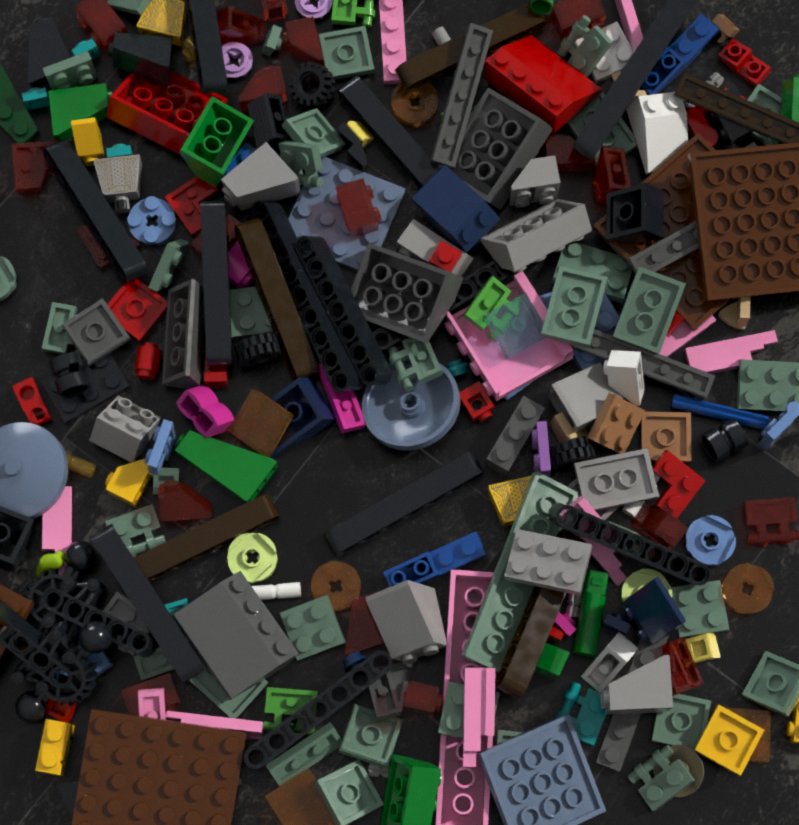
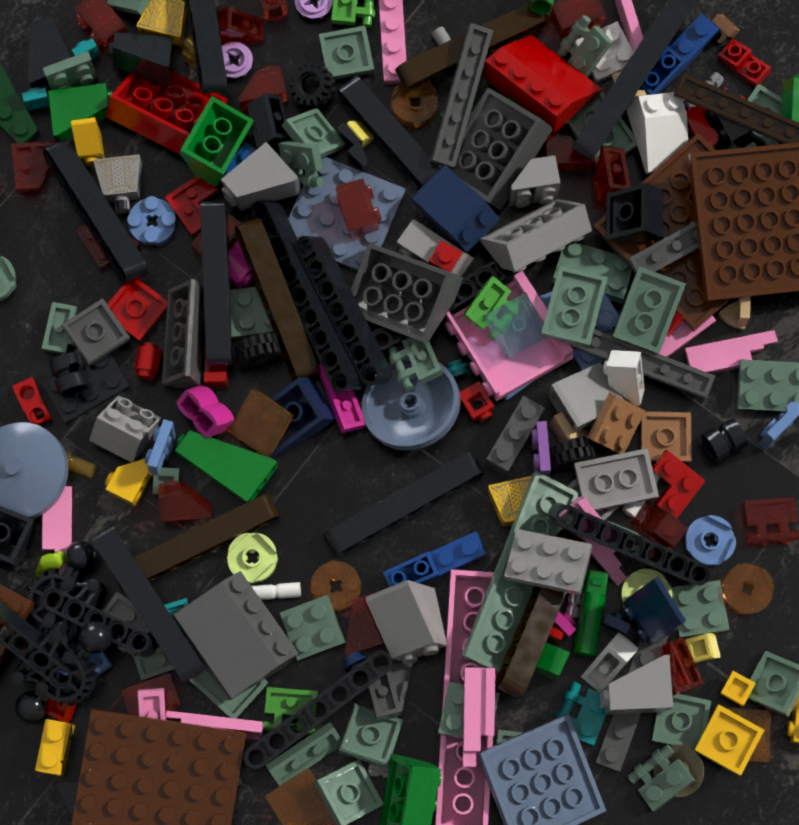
sand green plate [105,504,166,557] -> none
teal plate [106,144,133,158] -> none
sand green wing [148,239,190,292] -> none
sand green plate [261,25,283,56] -> none
clear red slope [282,16,324,66] -> none
clear red brick [403,680,443,717] -> none
blue axle [671,394,769,430] -> none
none -> yellow tile [721,671,756,707]

